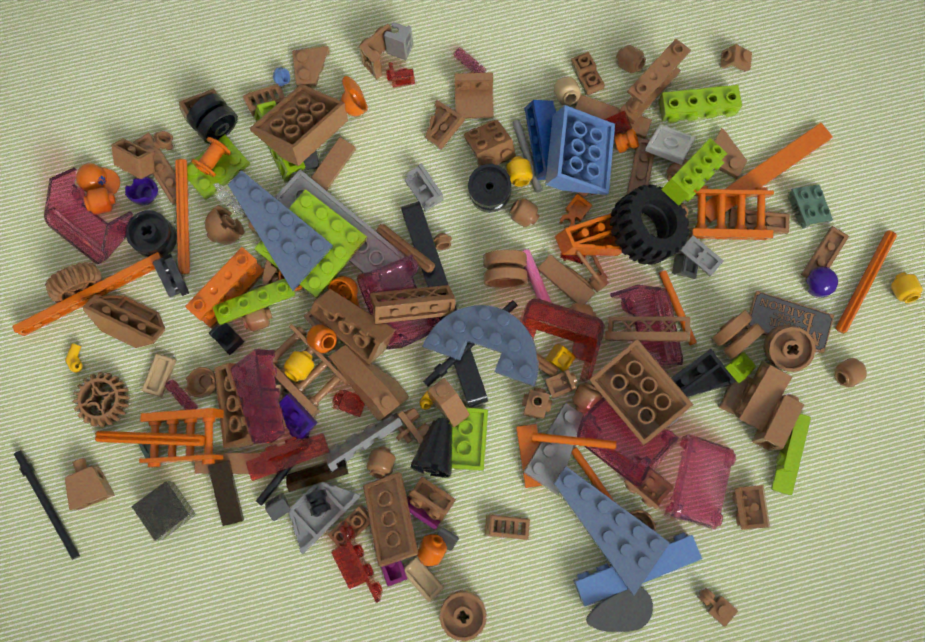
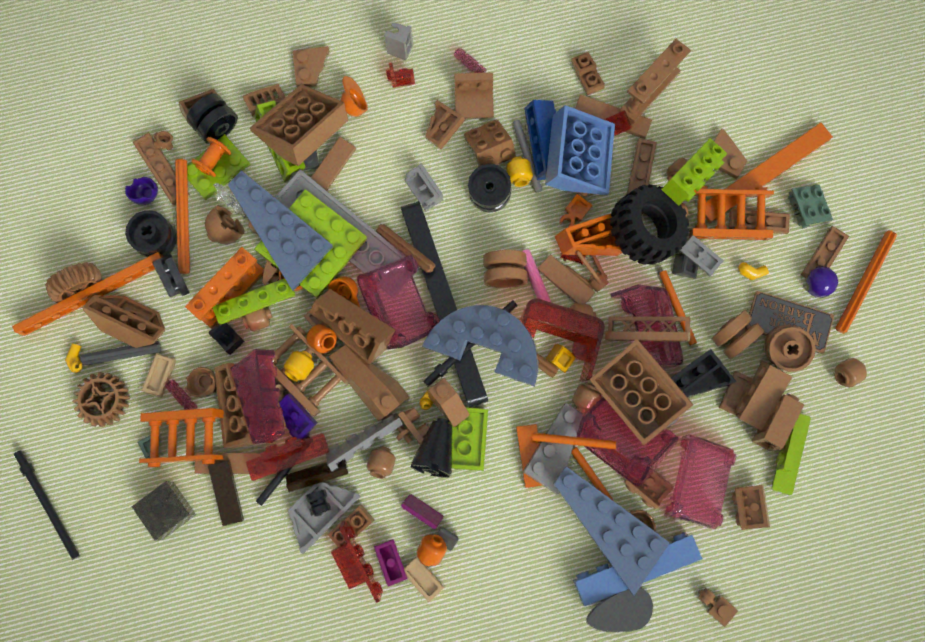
clear pink windscreen [44,167,133,264] -> none
medium nougat torso [65,458,115,511] -> none
orange cap [76,163,120,194] -> none
orange head [84,187,116,215] -> none
orange axle [95,431,205,446] -> none
medium nougat brick [111,138,155,179] -> none
dark grey slope [265,493,290,521] -> none
medium blue plate [273,67,290,86] -> none
clear red bracket [332,390,365,417] -> none
medium nougat bracket [358,24,392,80] -> none
medium nougat tile [363,472,418,567] -> none
medium nougat fence [370,285,456,324] -> none
medium nougat bracket [407,477,456,522] -> none
medium nougat plate [433,233,452,250] -> none
medium nougat wheel [440,590,487,641] -> none
medium nougat slope [485,515,530,540] -> none
medium nougat head [509,198,540,227] -> none
medium nougat brick [522,388,552,420] -> none
medium nougat bracket [544,369,578,399] -> none
tan head [554,77,581,106] -> none
orange wheel [614,129,639,153] -> none
medium nougat head [616,45,646,74] -> none
white plate [645,124,696,165] -> none
lime brick [659,85,742,123] -> none
medium nougat bracket [721,44,752,72] -> none
lime plate [725,351,756,383] -> none
yellow head [891,272,923,303] -> none
none -> dark grey axle [80,341,161,366]
none -> yellow arm [738,262,769,280]

